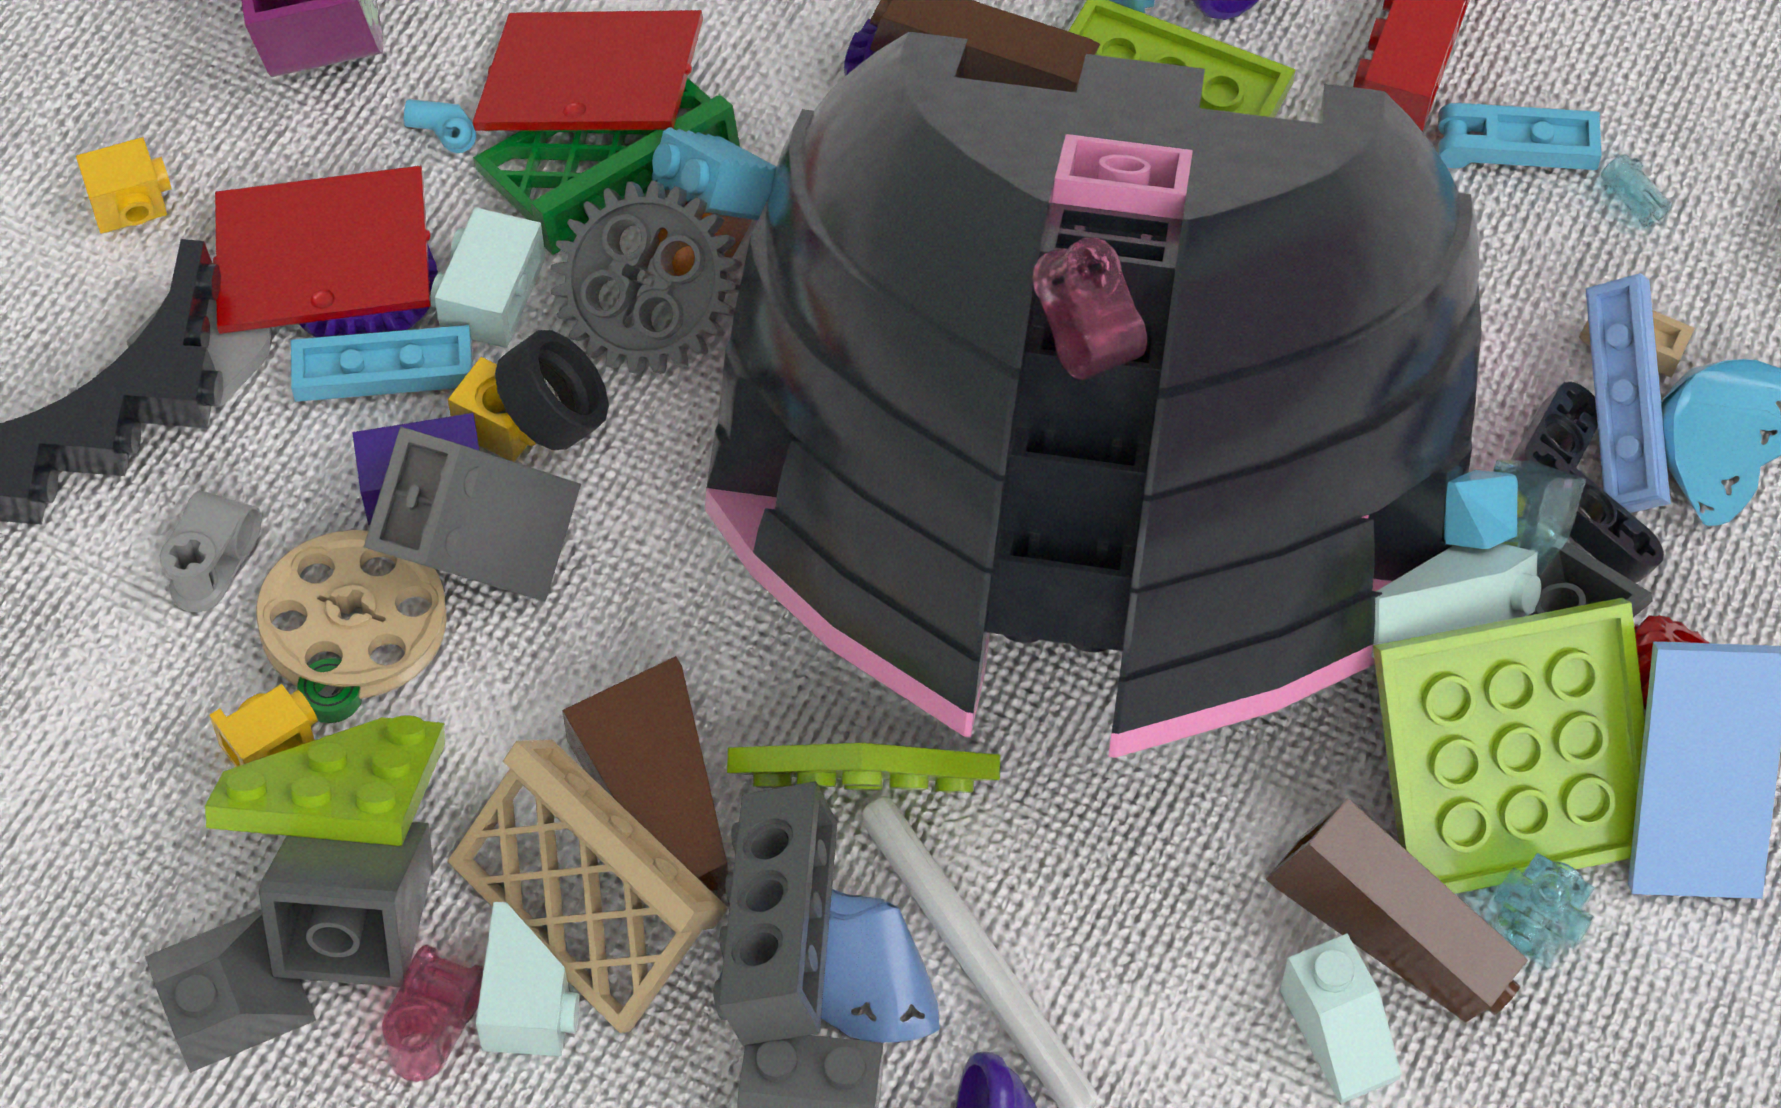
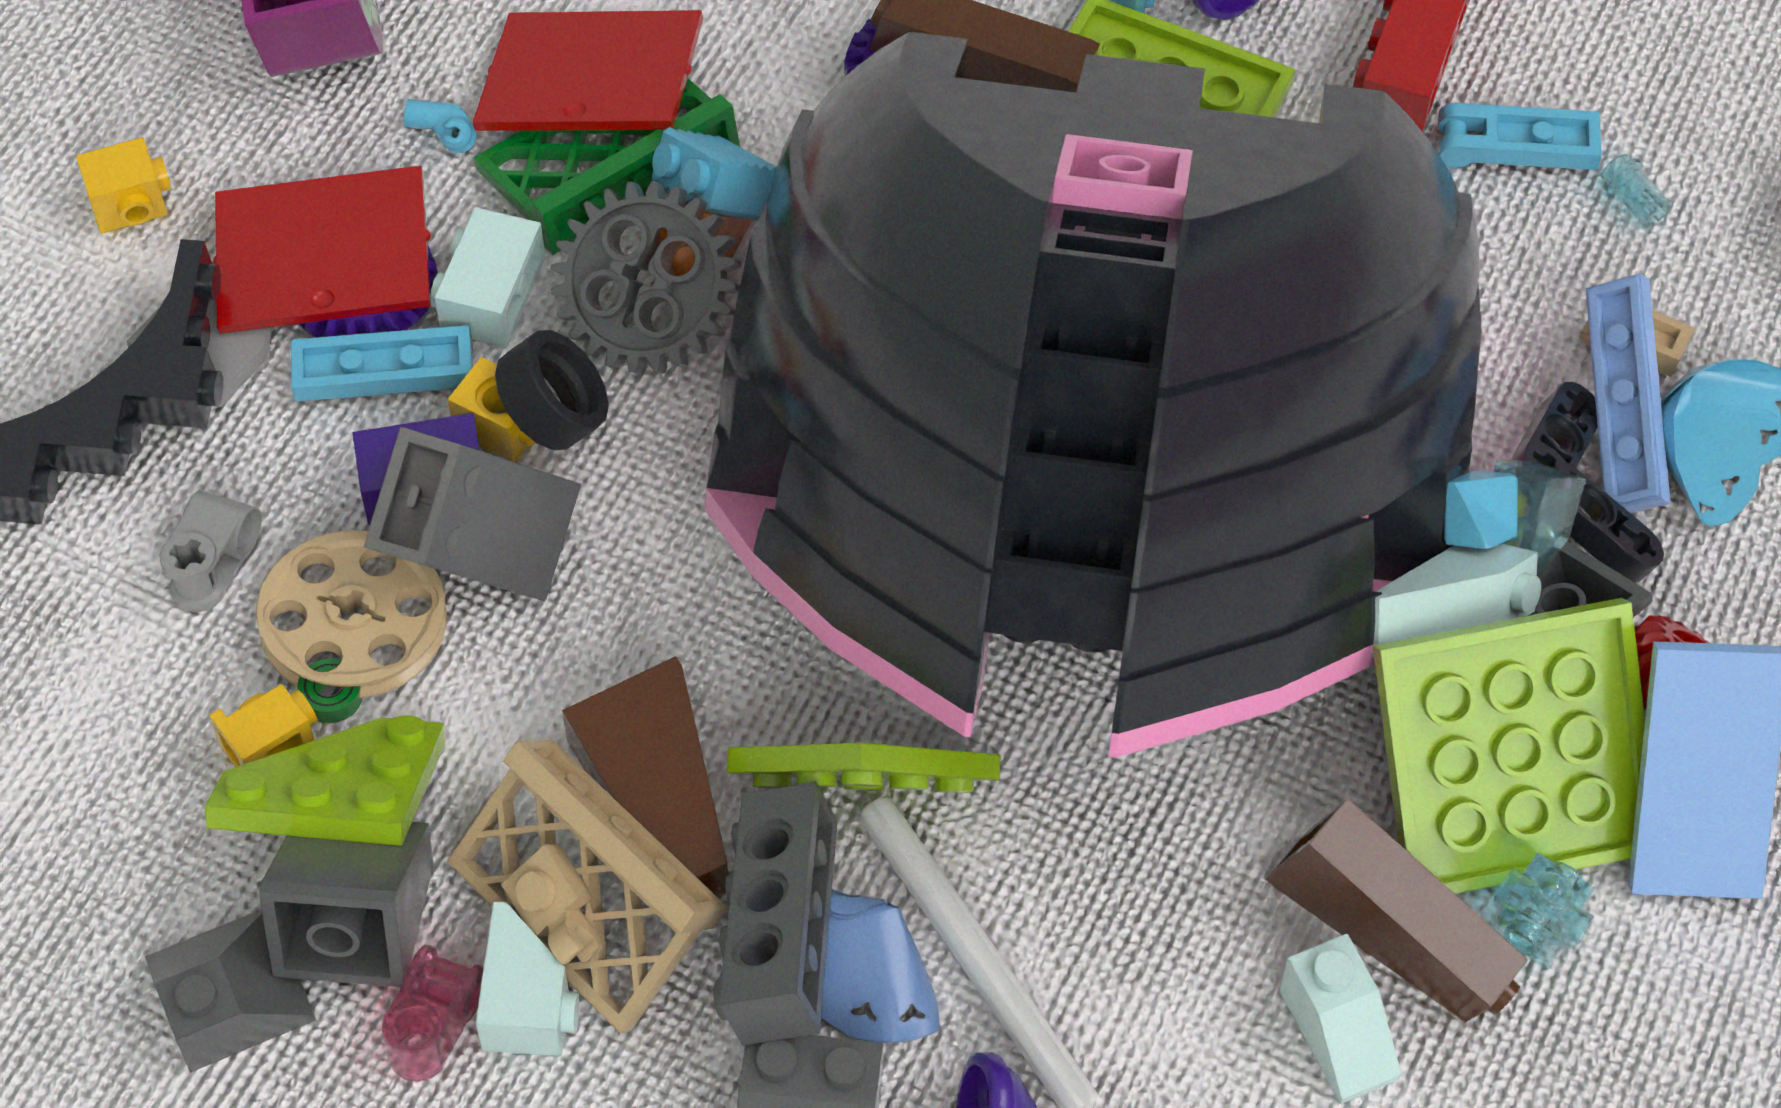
clear pink piece [1033,237,1147,380] -> none
none -> tan plate [501,844,604,965]

